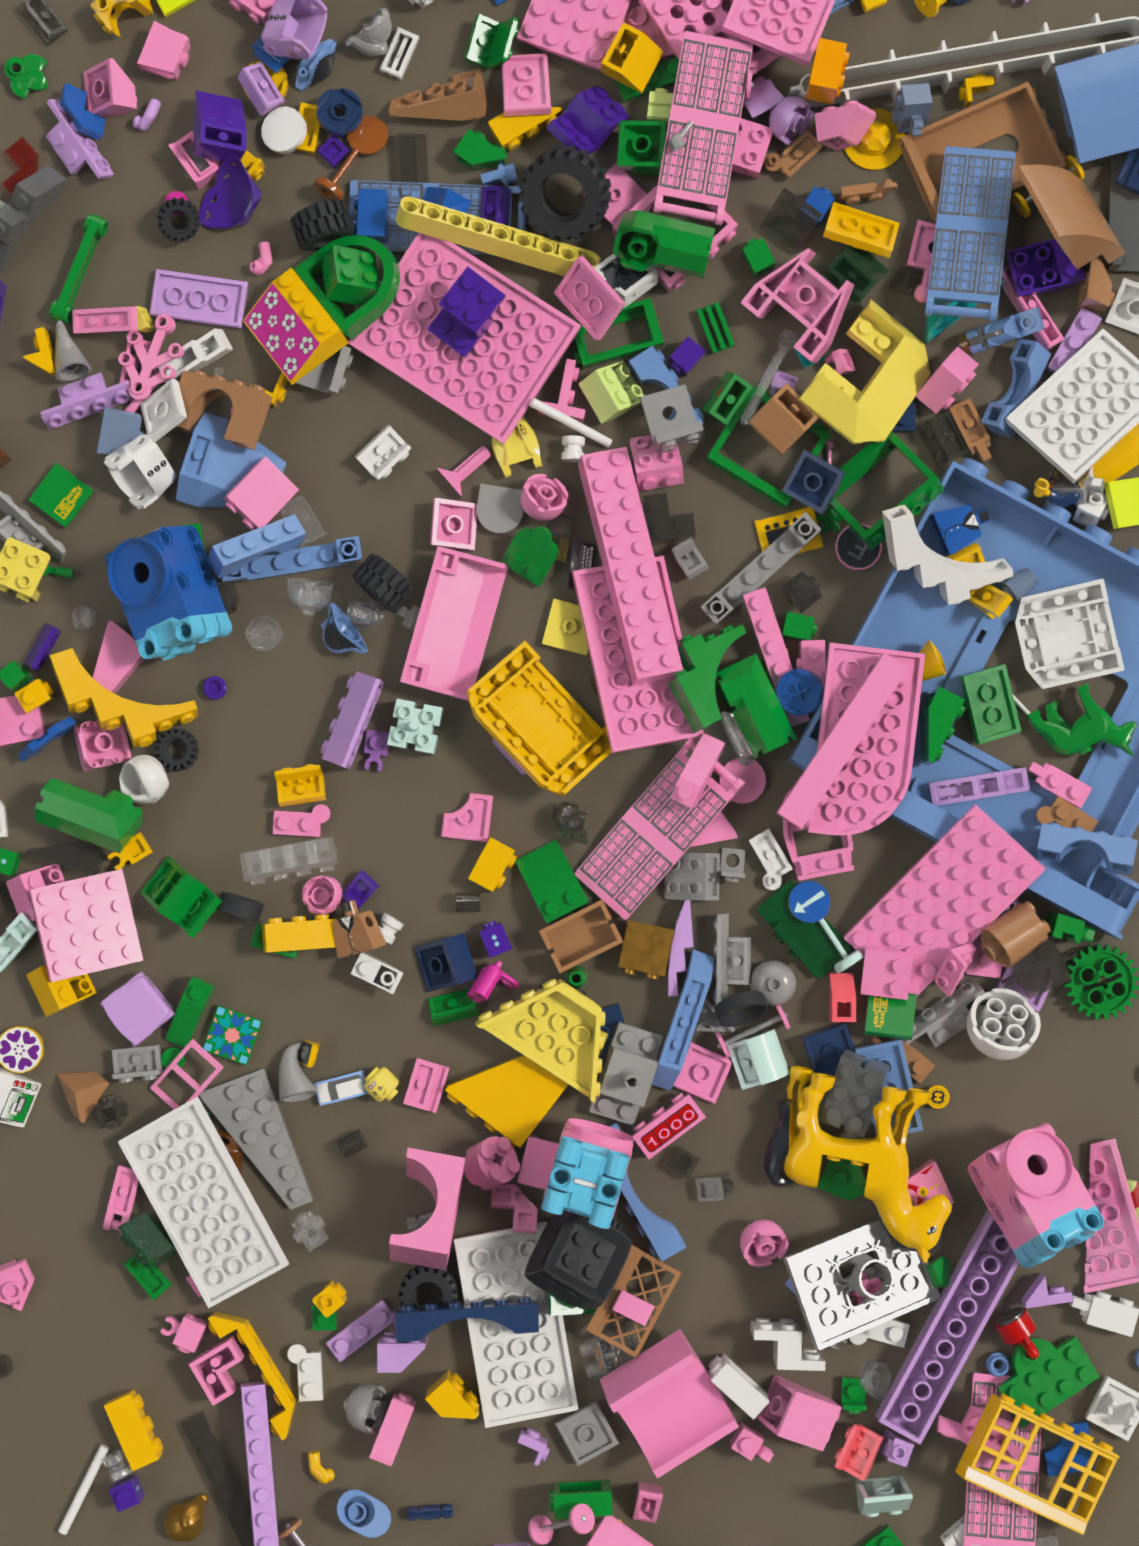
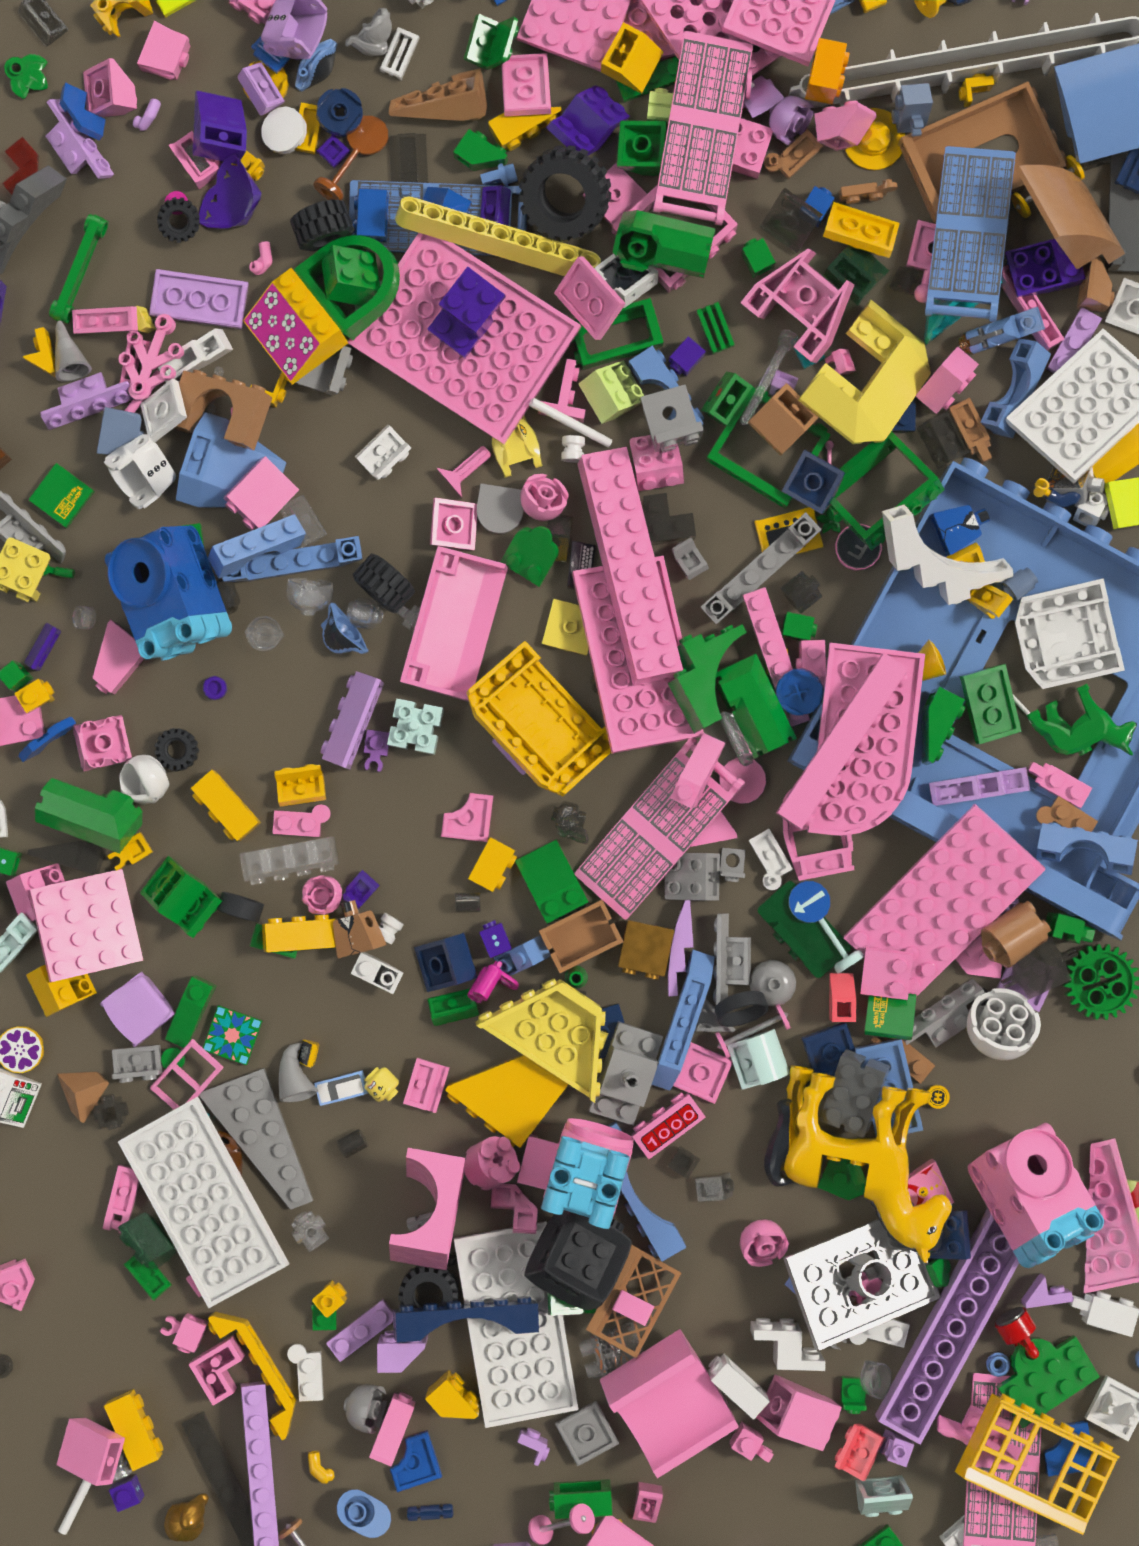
yellow arch [50,648,198,748] -> none
light grey hand [669,121,694,152] -> none
bright pink bracket [934,943,977,996] -> none
none -> bright pink brick [56,1418,125,1486]
none -> yellow brick [191,770,261,841]
none -> blue tile [390,1430,443,1492]
none -> medium blue slope [494,935,551,976]
none -> dark blue plate [930,1210,971,1260]

